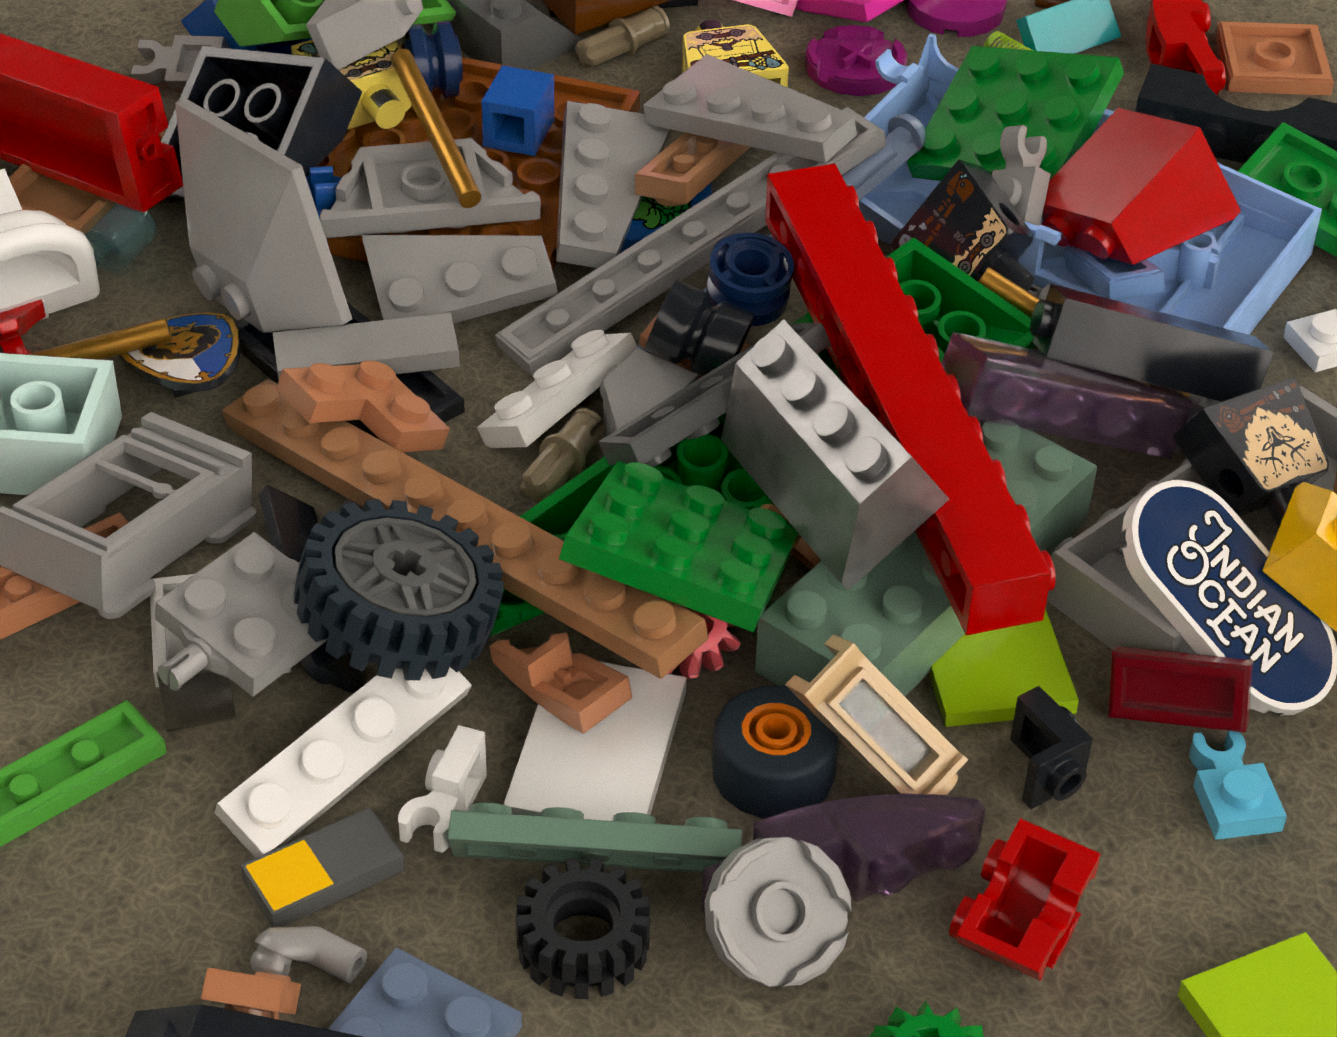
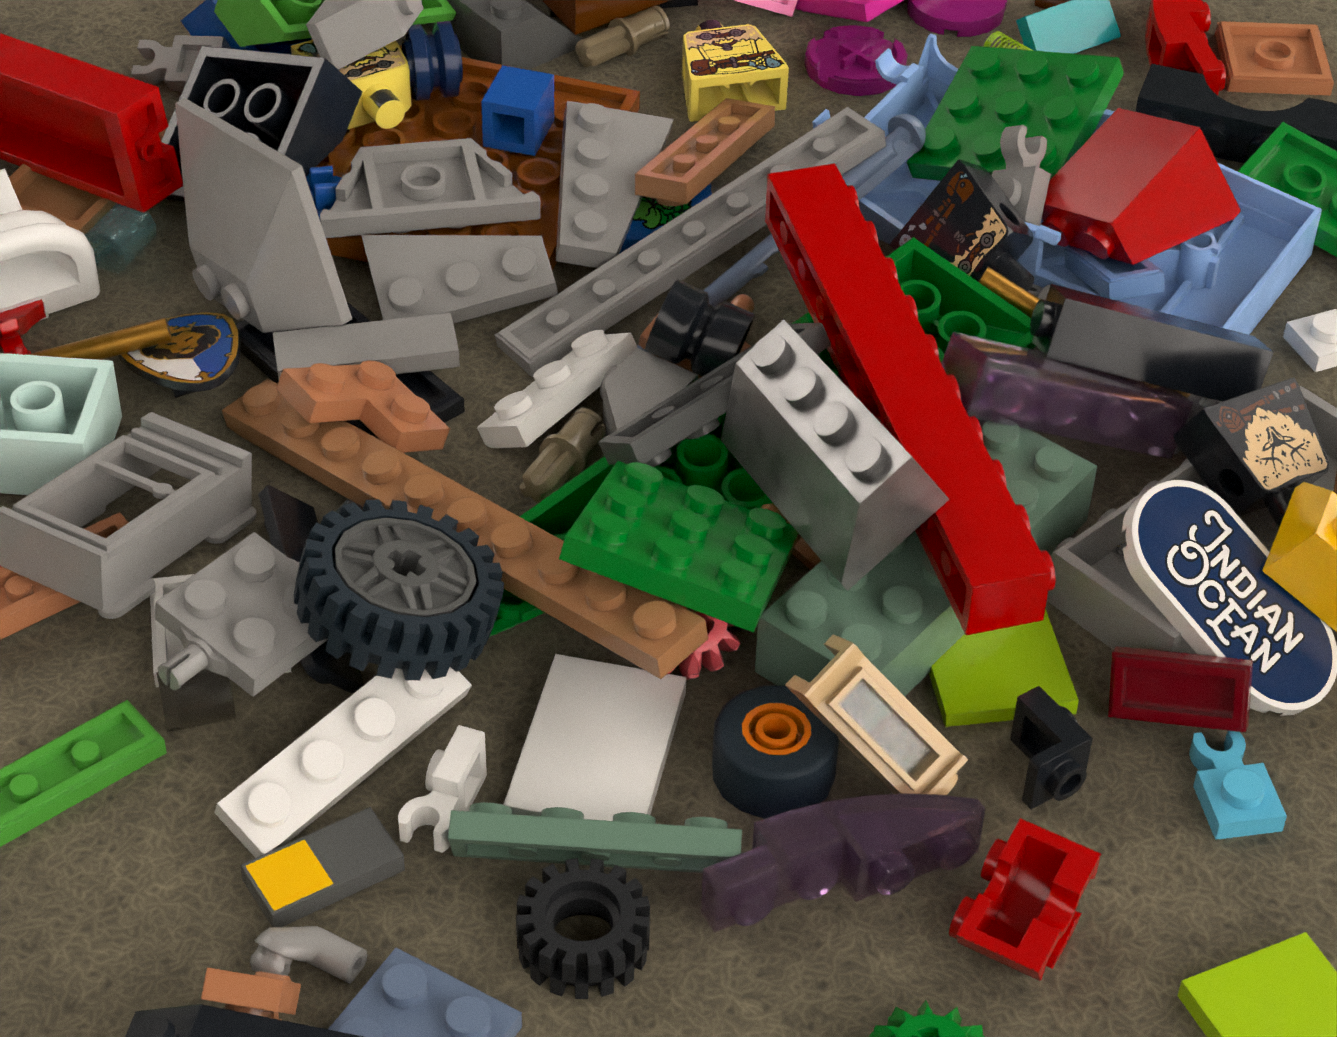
pearl gold bar [391,49,482,208] -> none
nougat slope [489,632,632,734] -> none
light grey wing [643,54,857,163] -> none
light grey tile [704,837,851,987] -> none
dark blue wheel [706,233,794,326] -> none

